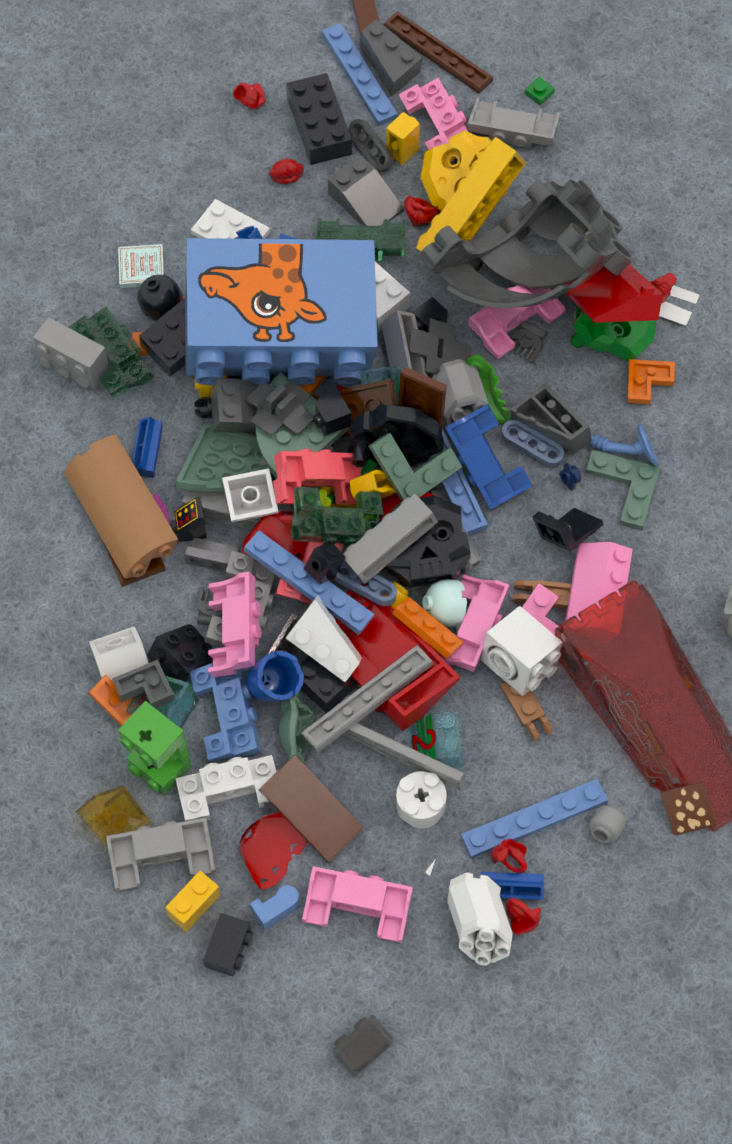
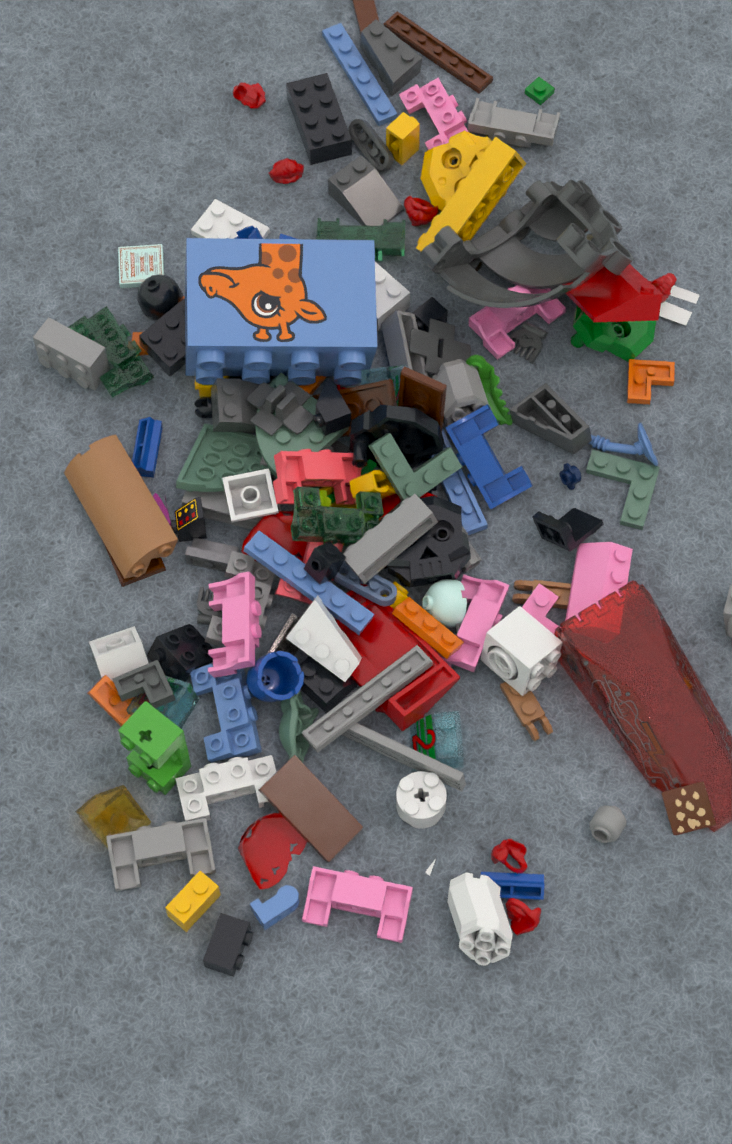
clear smoke brick [333,1015,393,1078] -> none
medium blue plate [461,779,608,859] -> none
sand blue plate [502,420,564,467] -> none

